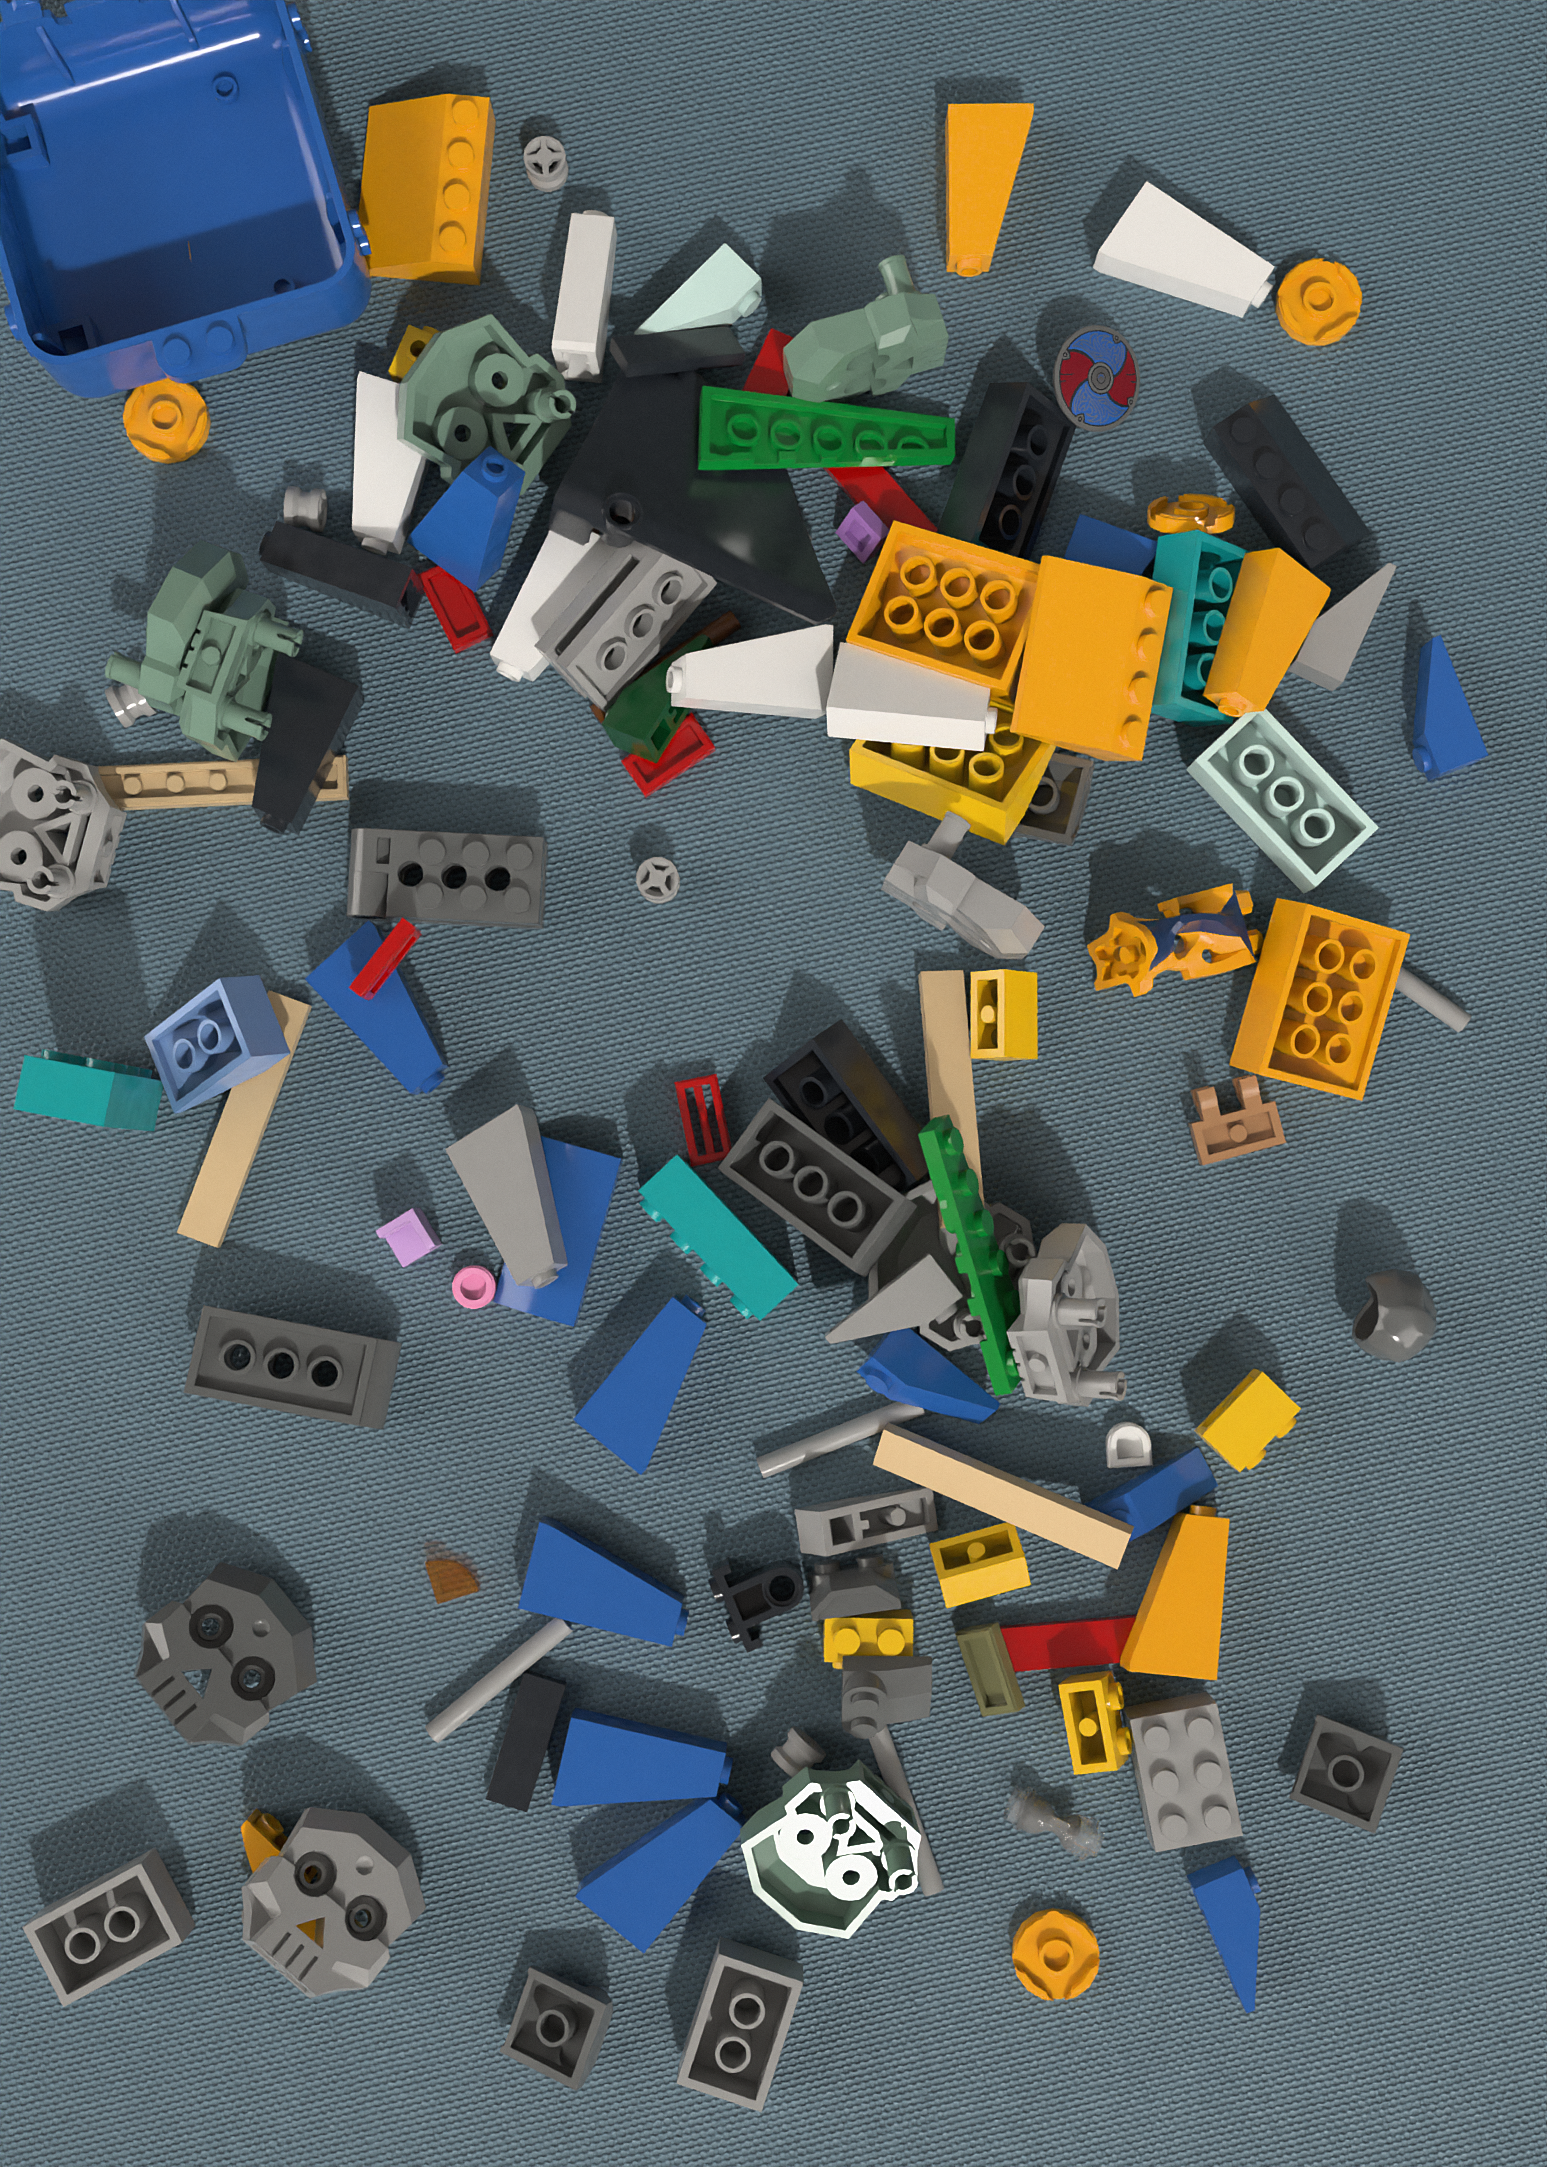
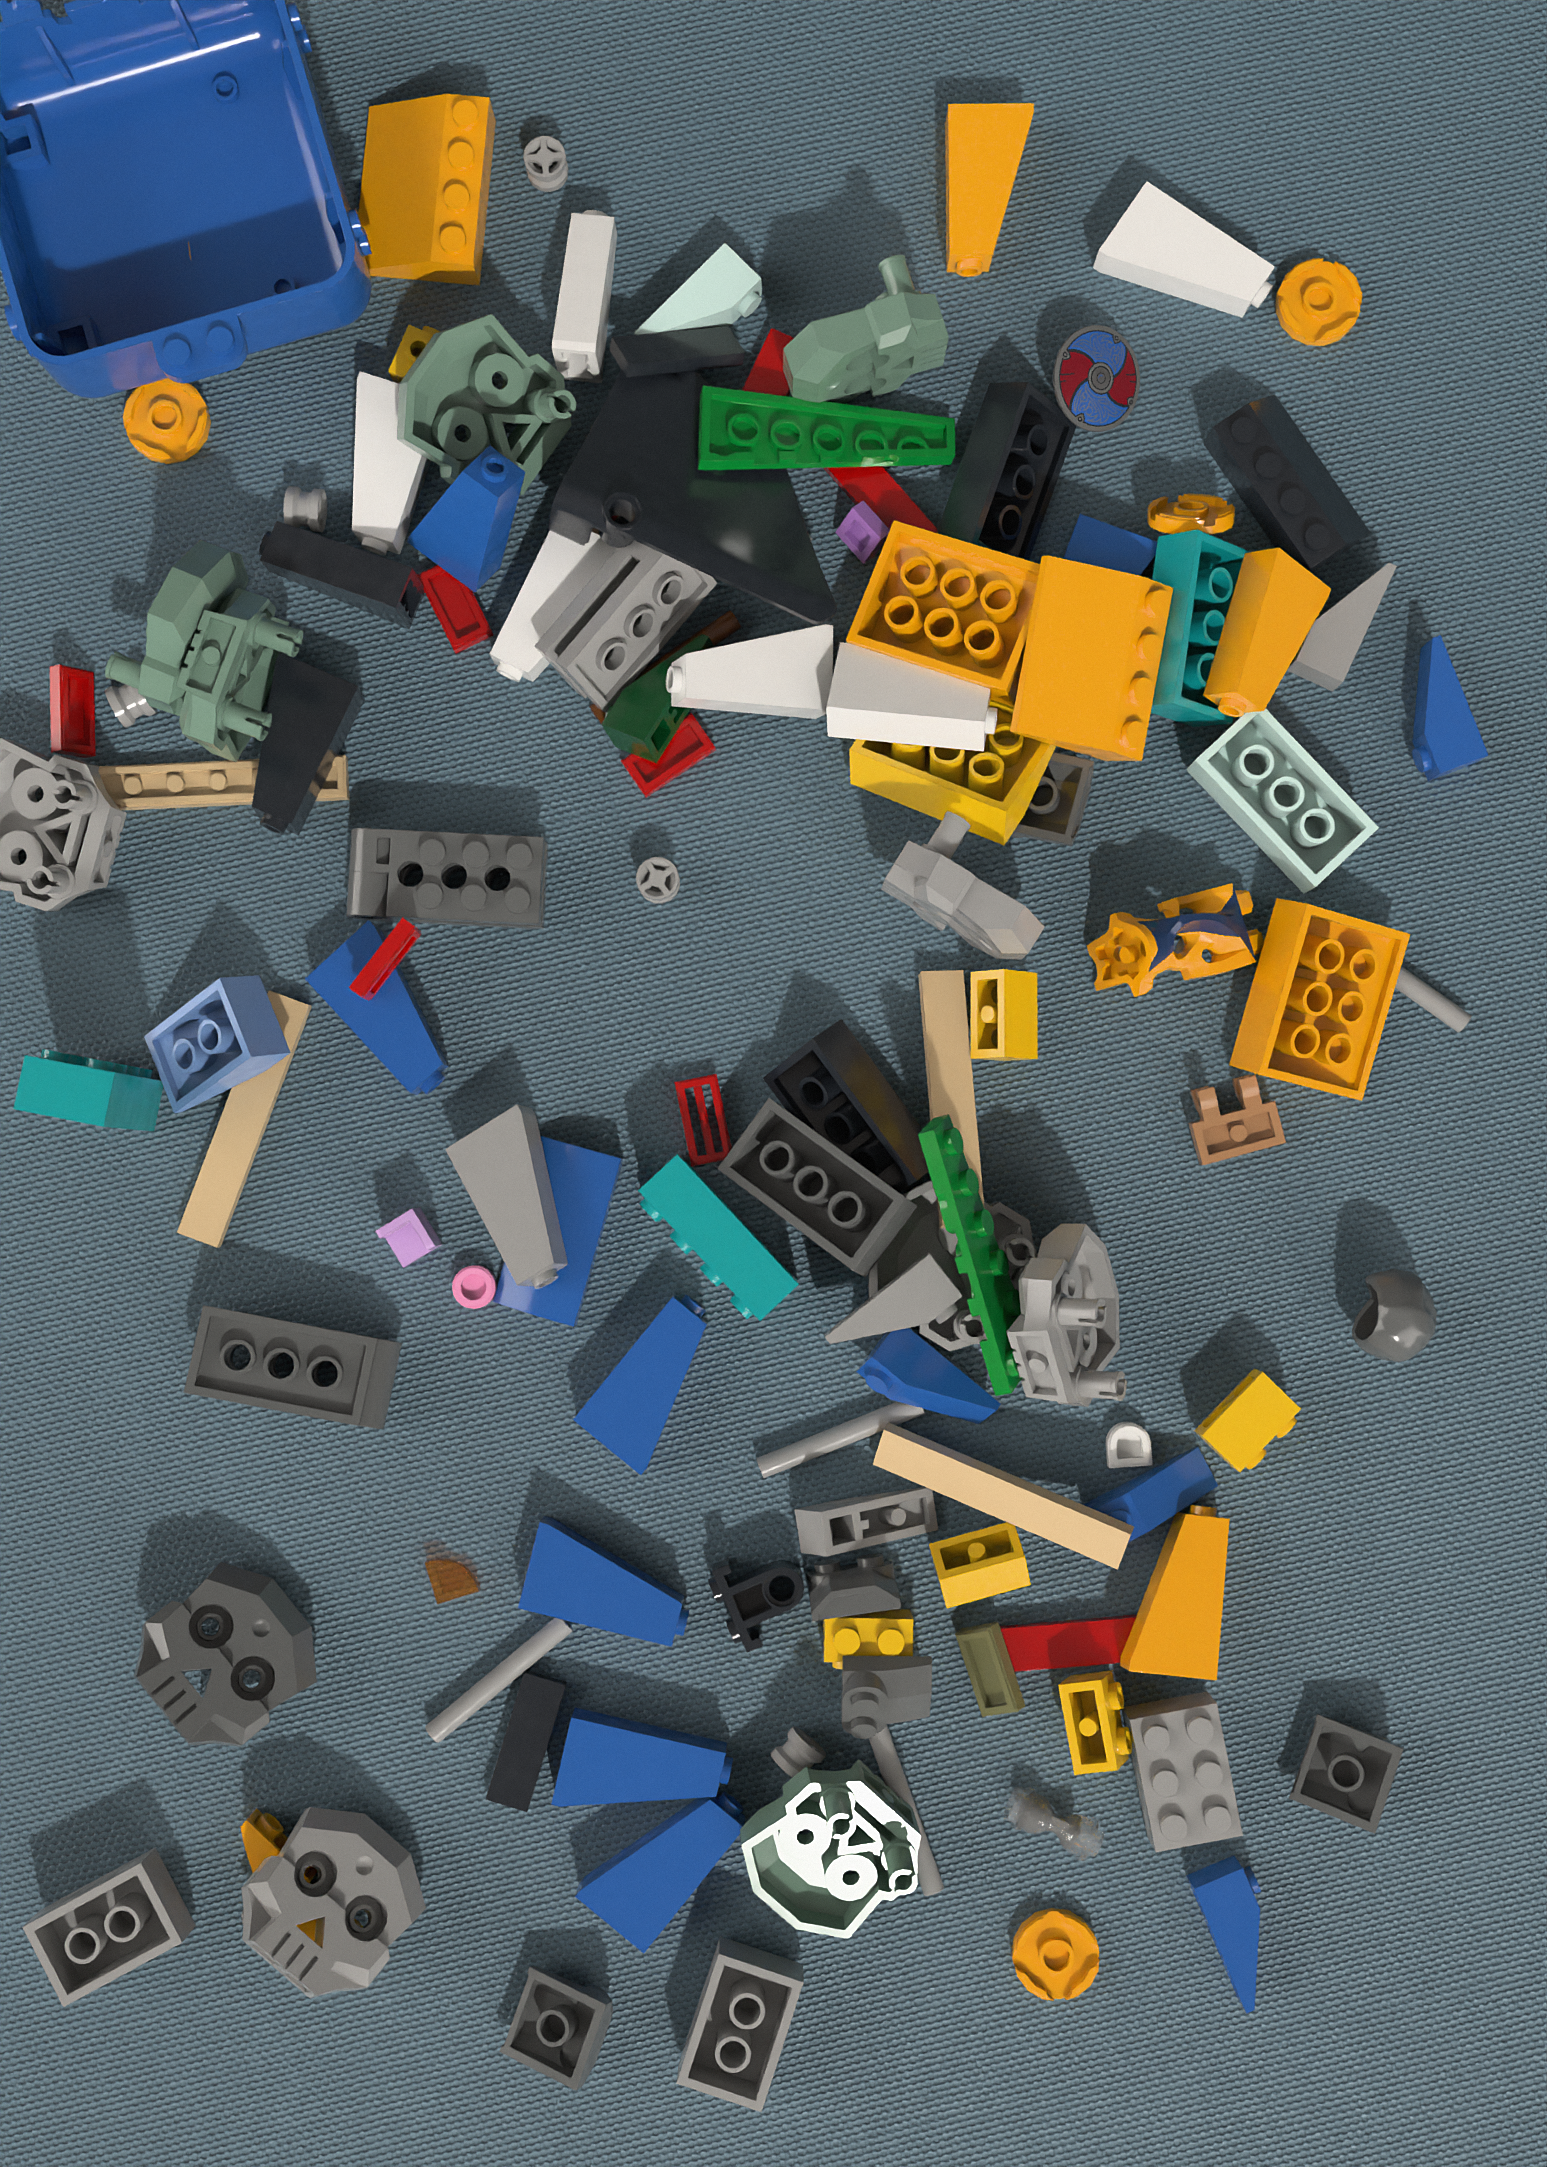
none -> red tile [49,664,96,758]

